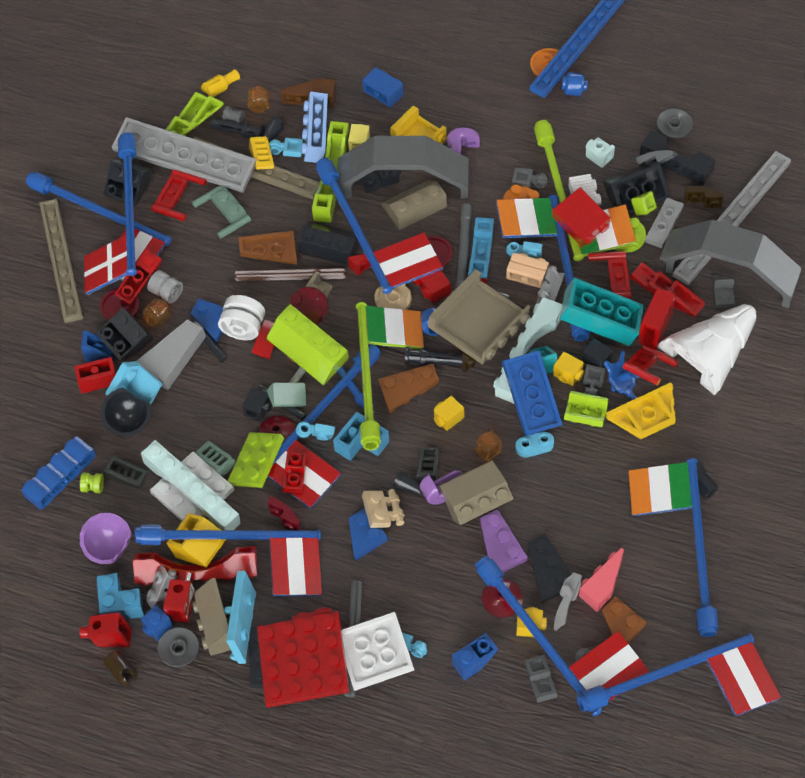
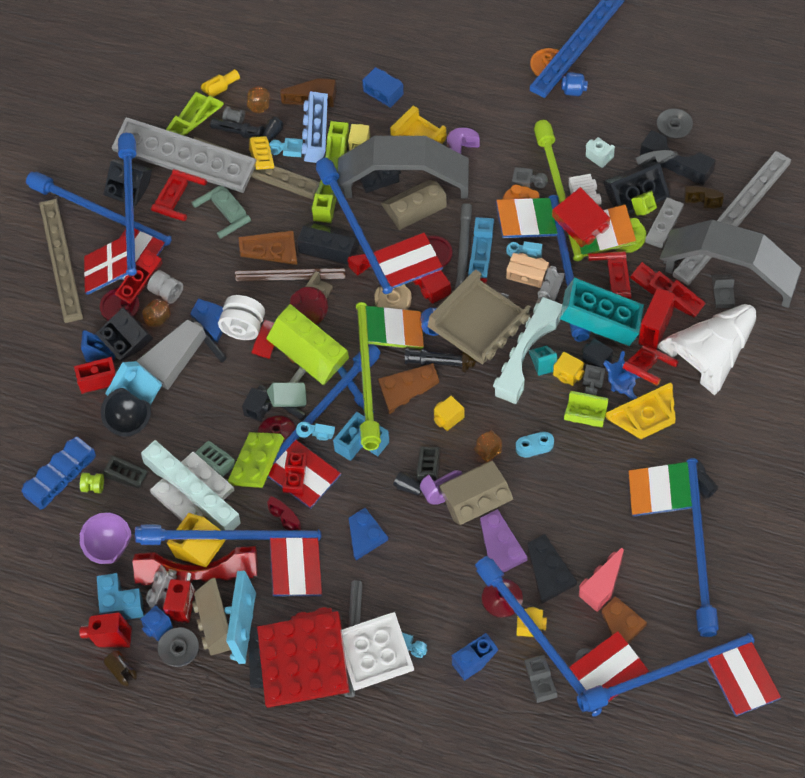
tan plate [362,489,404,528] -> none
blue plate [502,351,563,436] -> none
light grey piece [554,572,582,631] -> none

